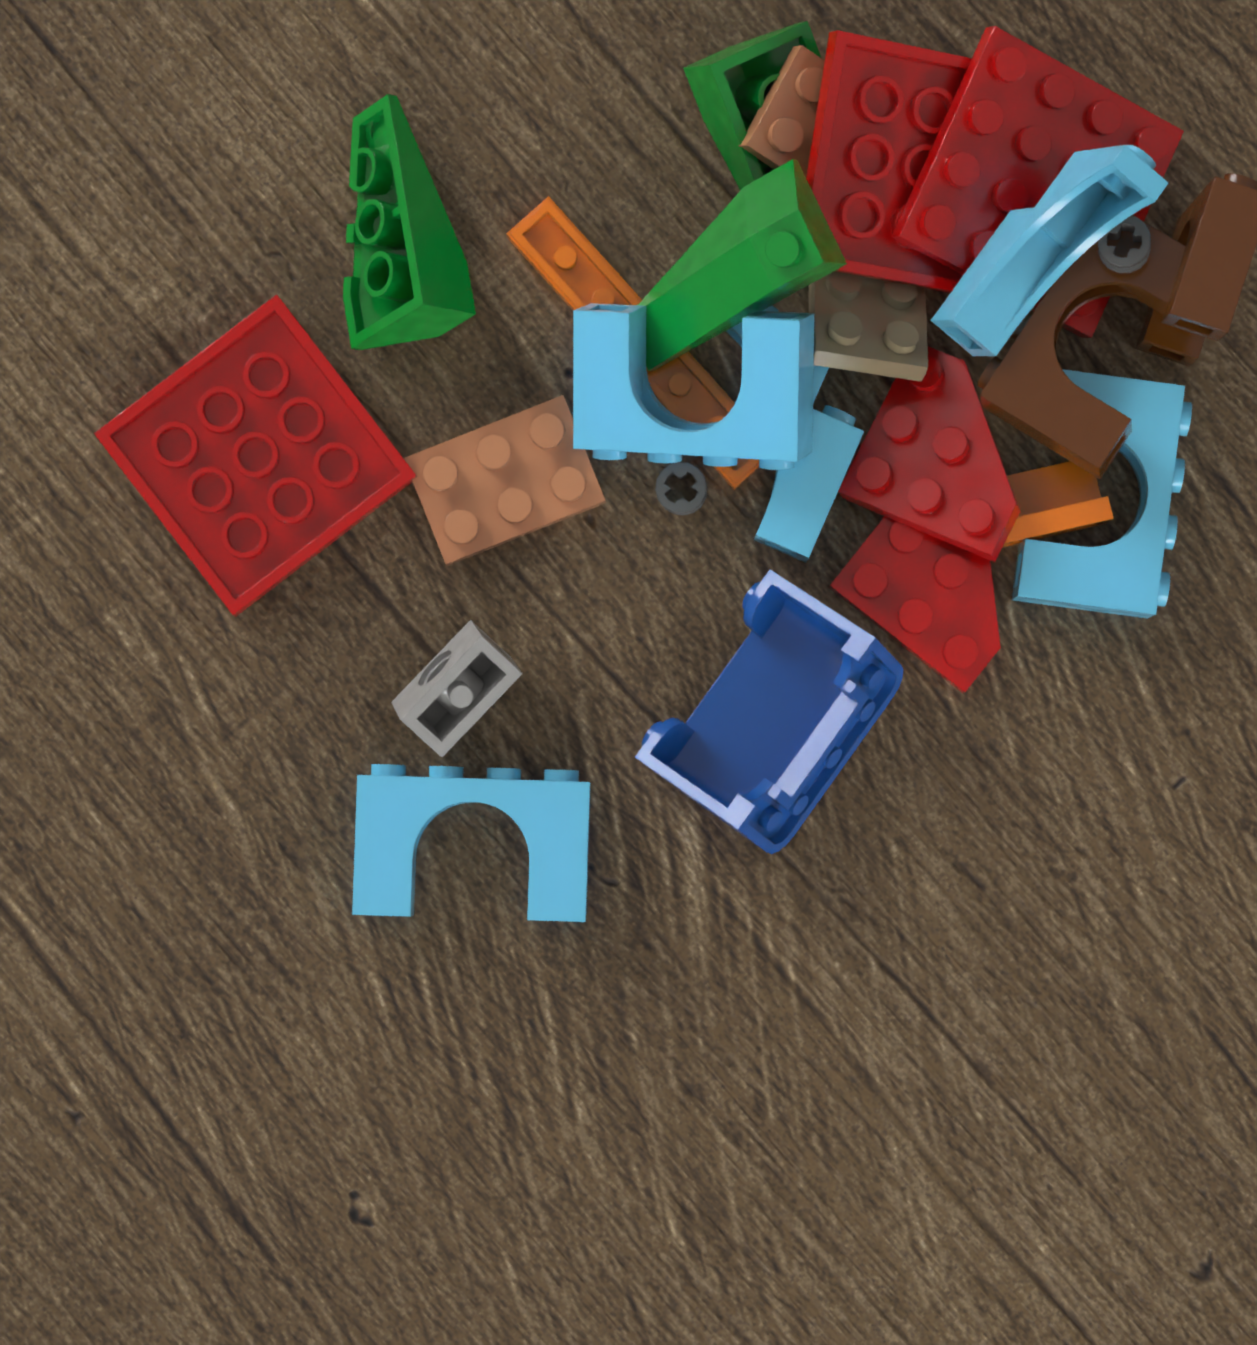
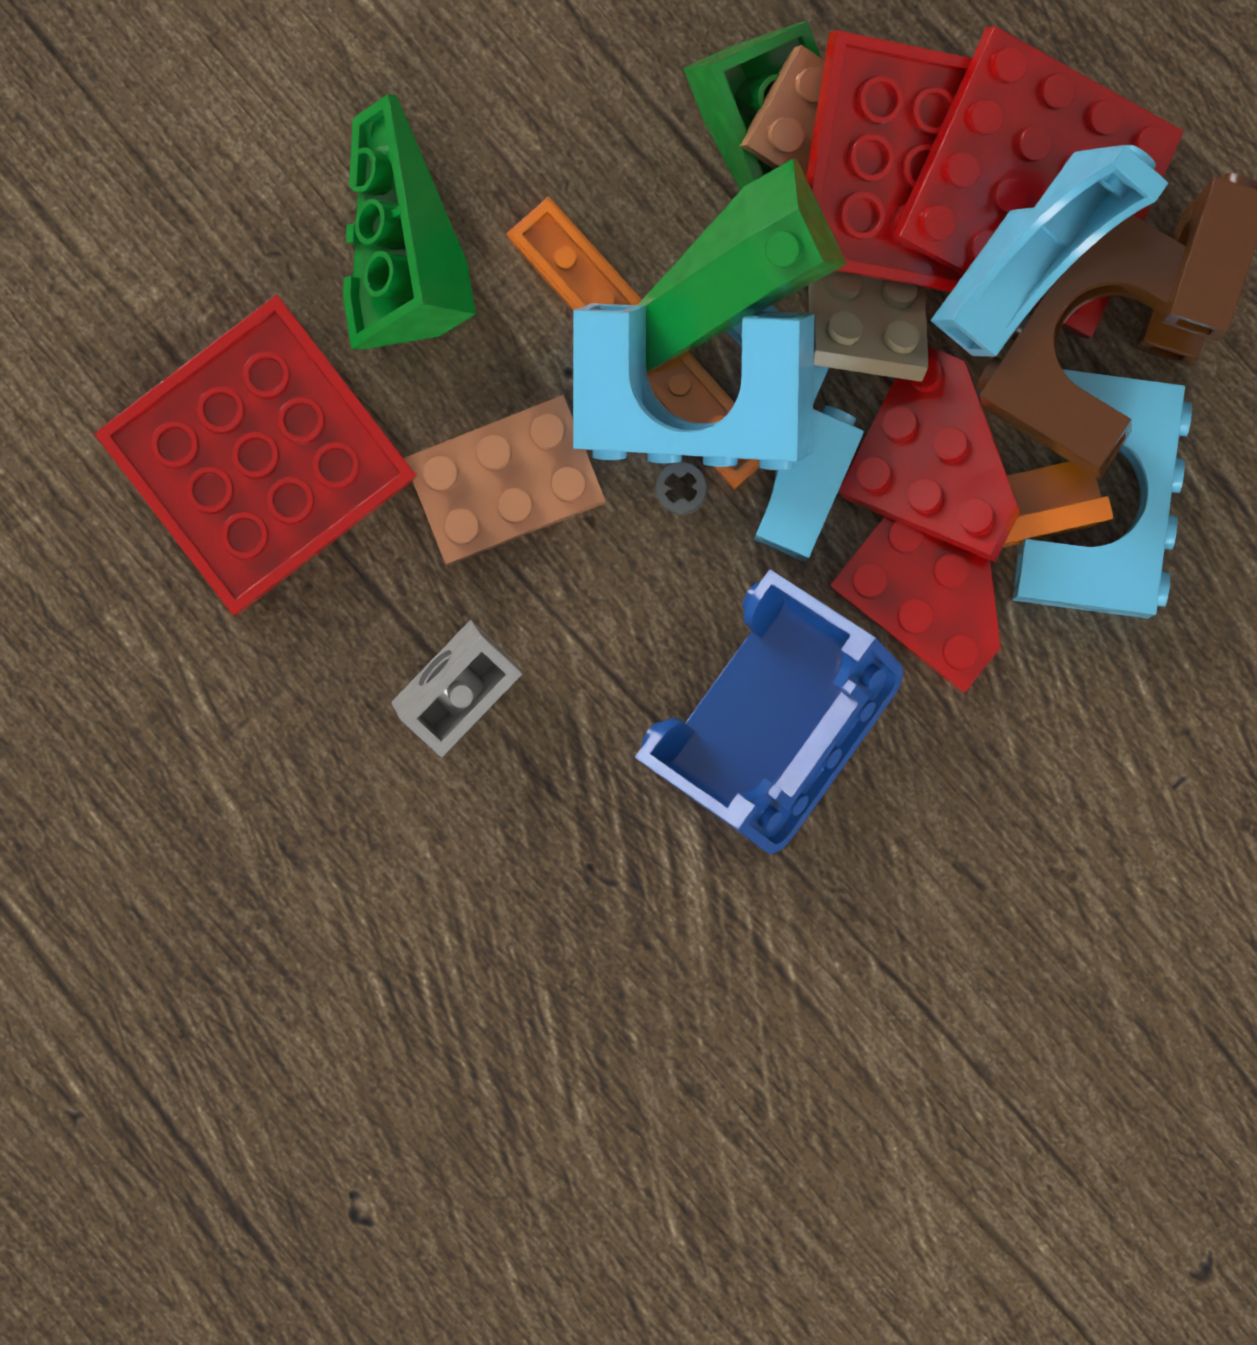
medium azure arch [352,764,591,922] -> none
dark grey bush [1098,216,1151,273] -> none

